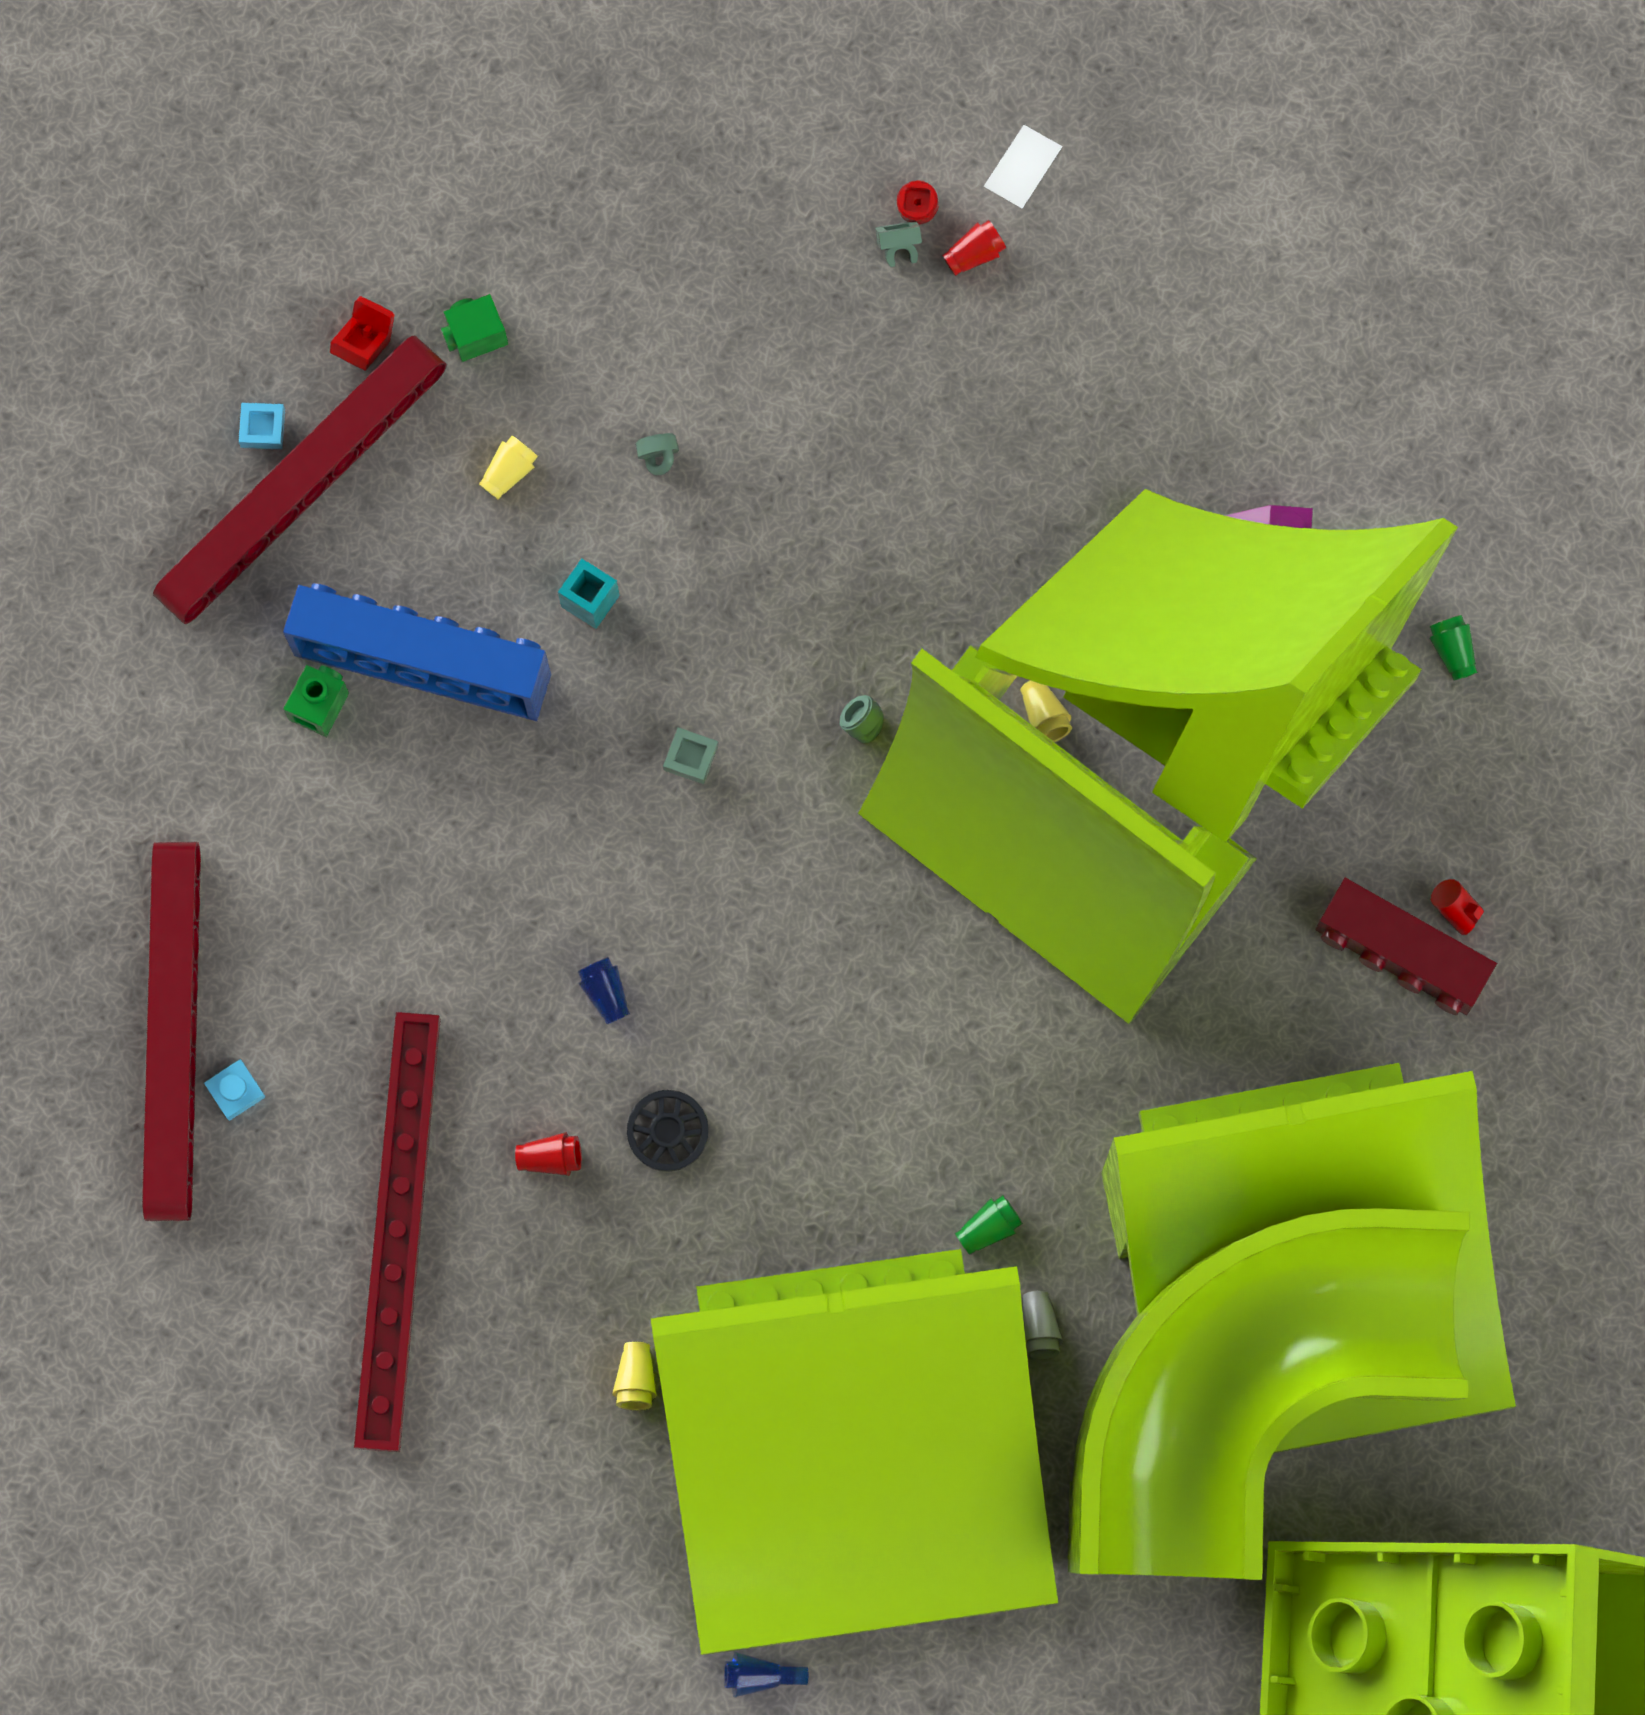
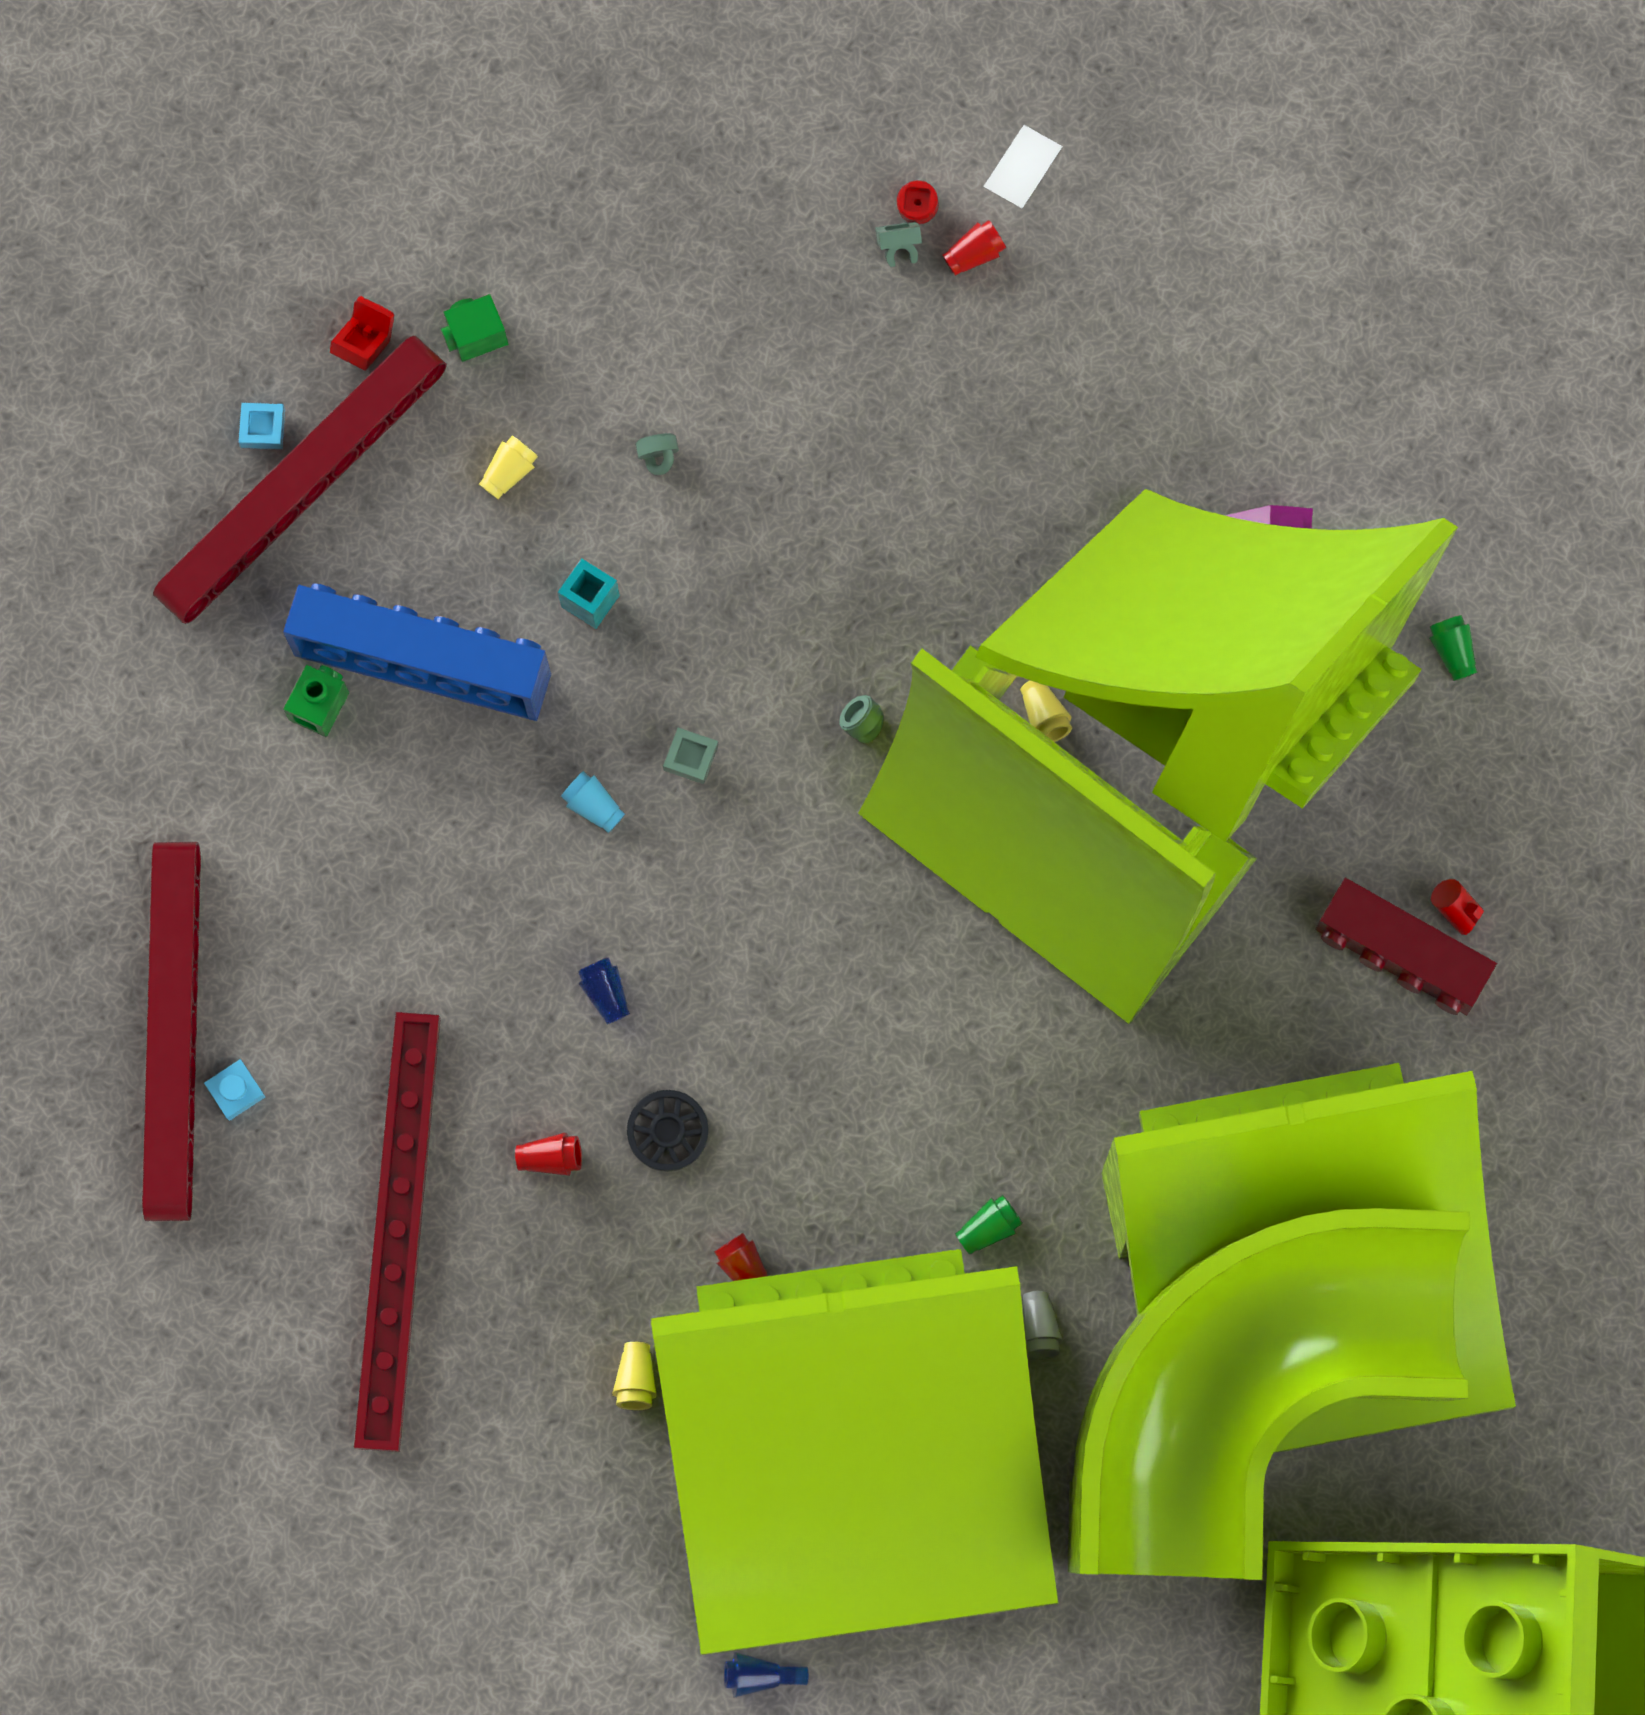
none -> medium azure cone [561,771,625,833]
none -> red cone [714,1233,768,1281]

